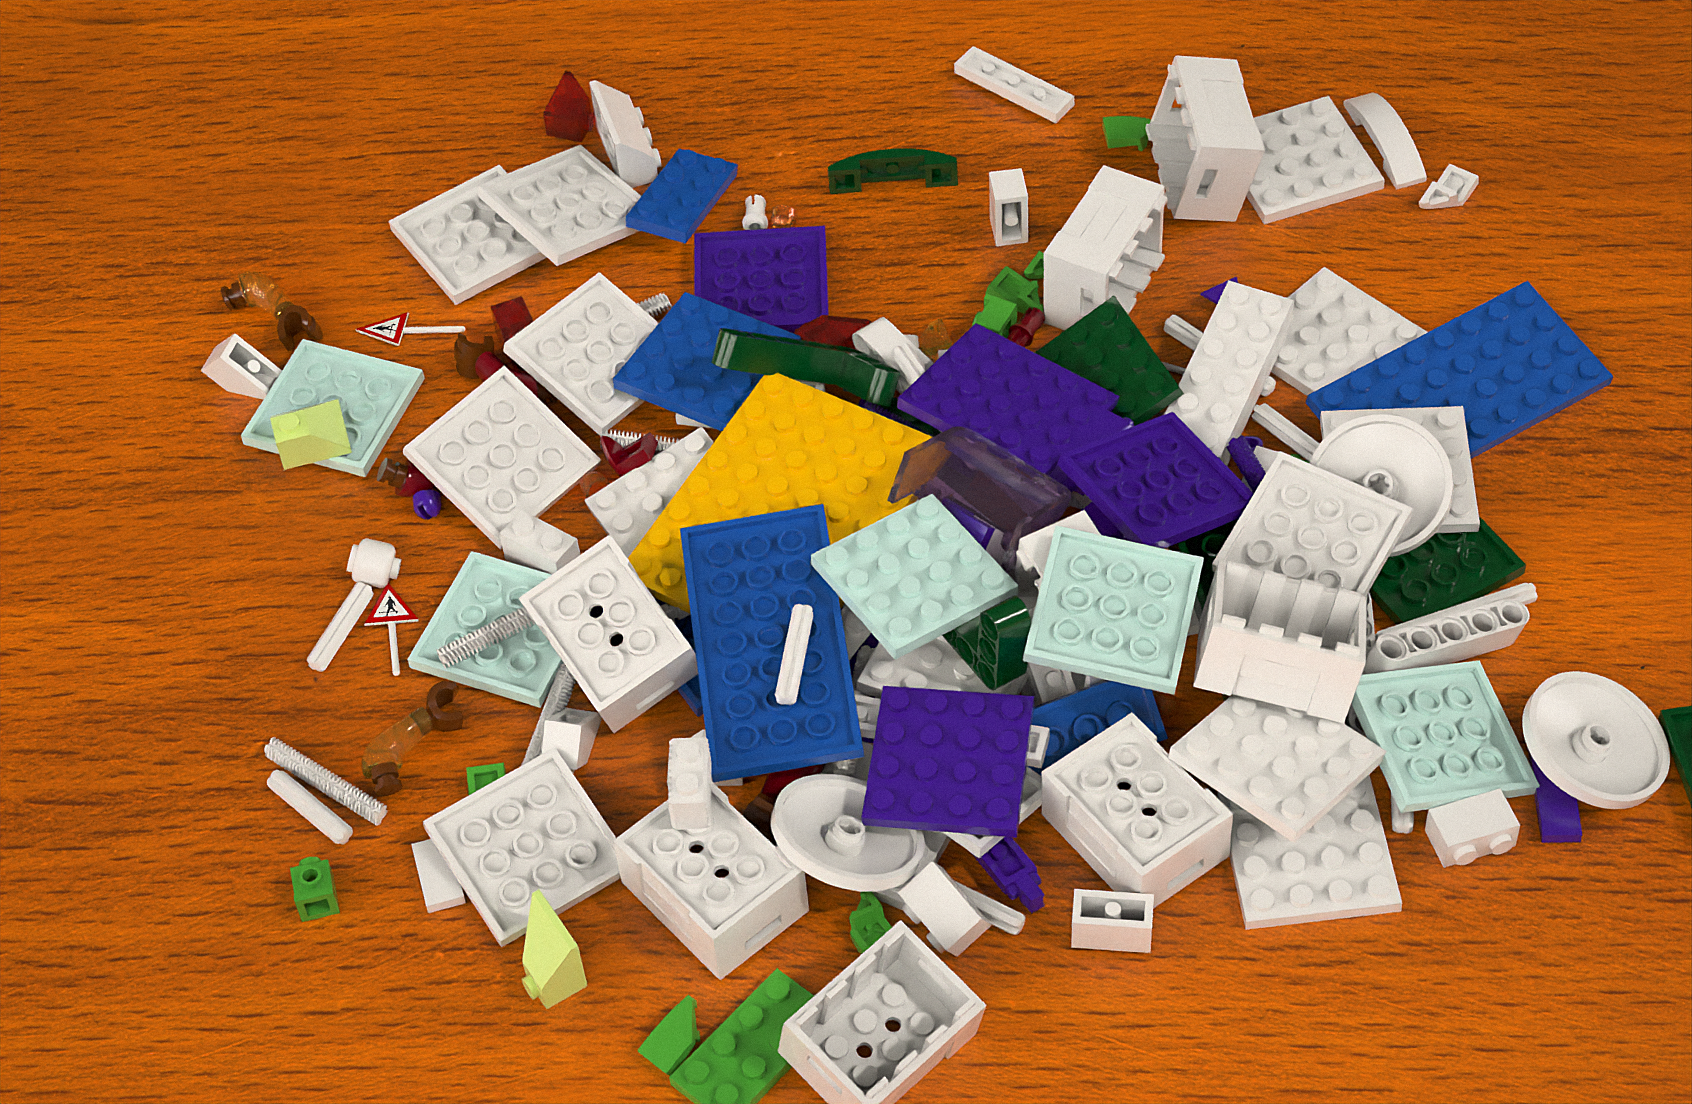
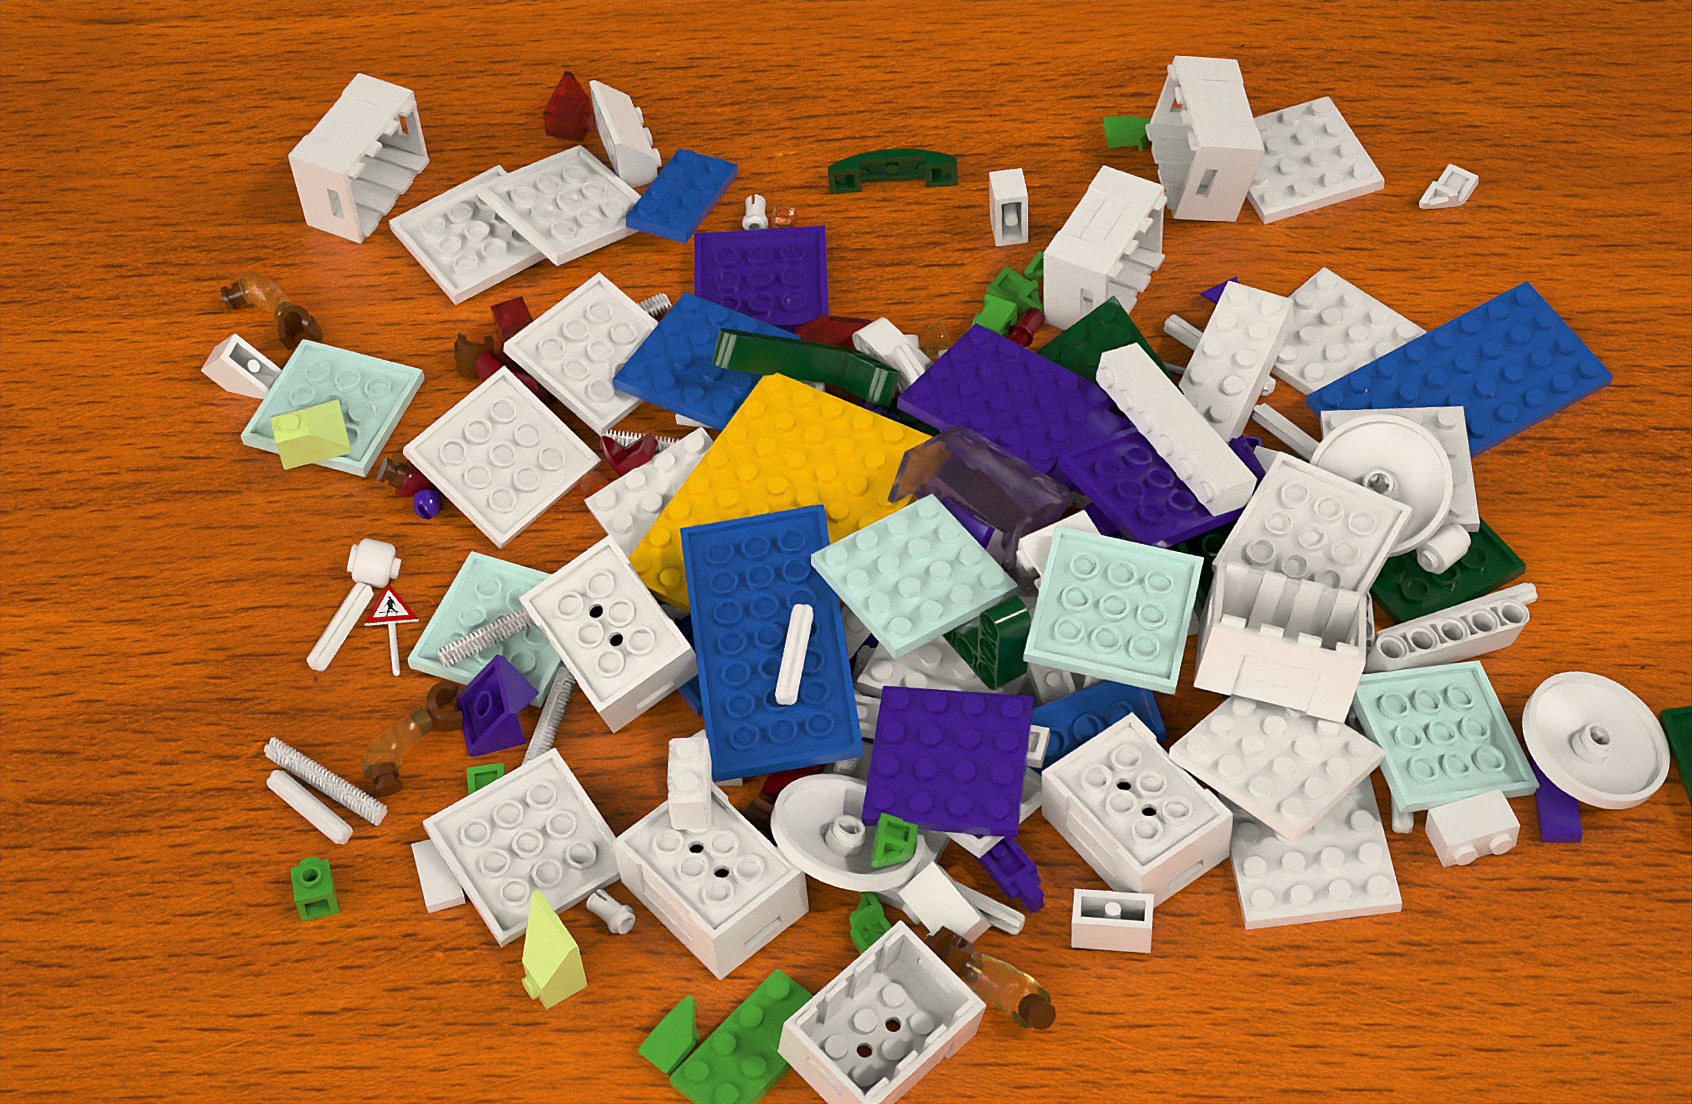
white piece [355,312,465,346] -> none
white brick [499,510,580,574] -> none
white slope [542,708,601,773] -> none
white plate [954,46,1075,123] -> none
white slope [1343,92,1427,190] -> none
none -> white container [288,73,430,244]
none -> dark purple slope [456,654,539,757]
none -> white pin [586,889,636,934]
none -> bright green slope [871,812,918,868]
none -> piece [924,926,1056,1030]
none -> white brick [1096,343,1257,516]
none -> white brick [1416,523,1471,574]

